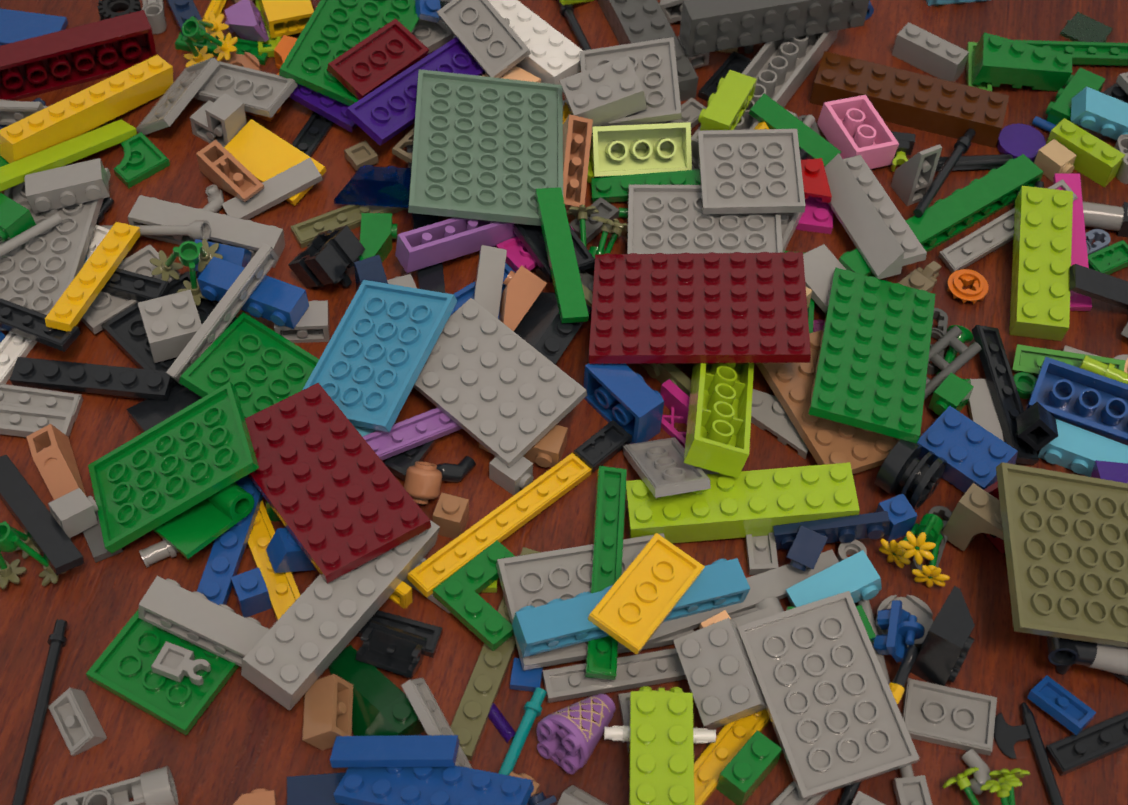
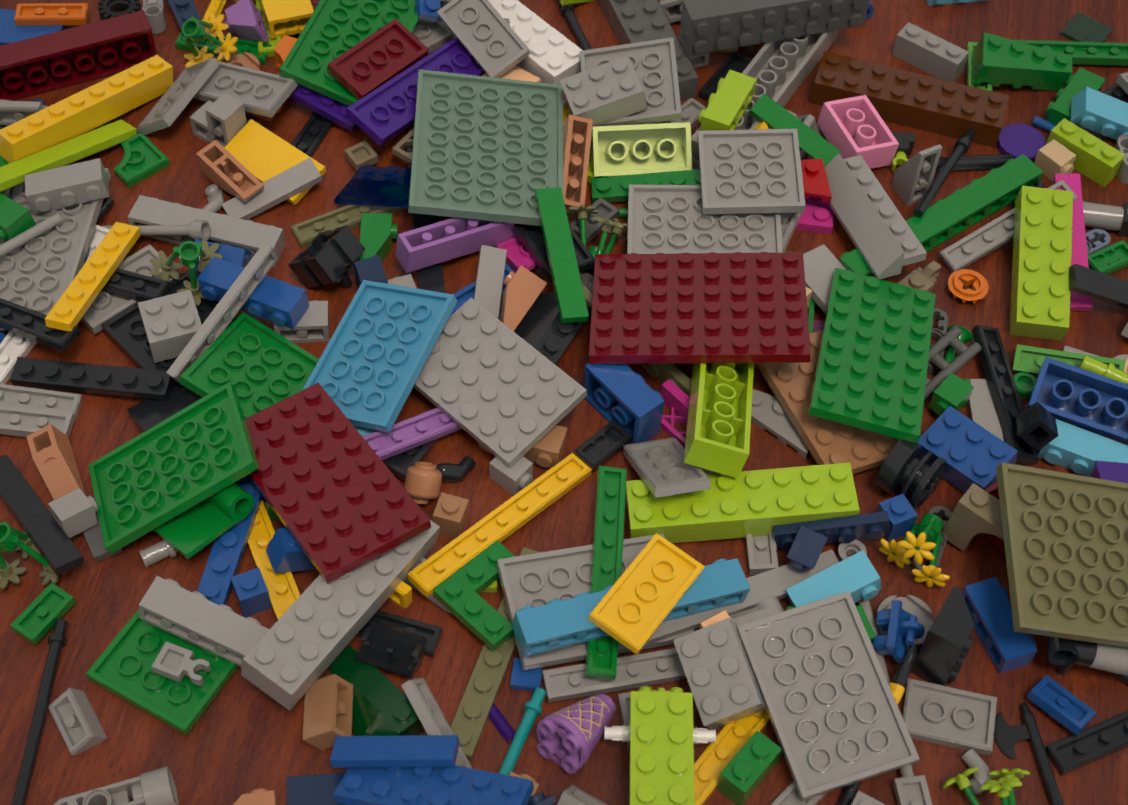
none -> green plate [10,583,76,646]
none -> orange tile [14,3,89,26]
none -> blue brick [962,577,1037,674]

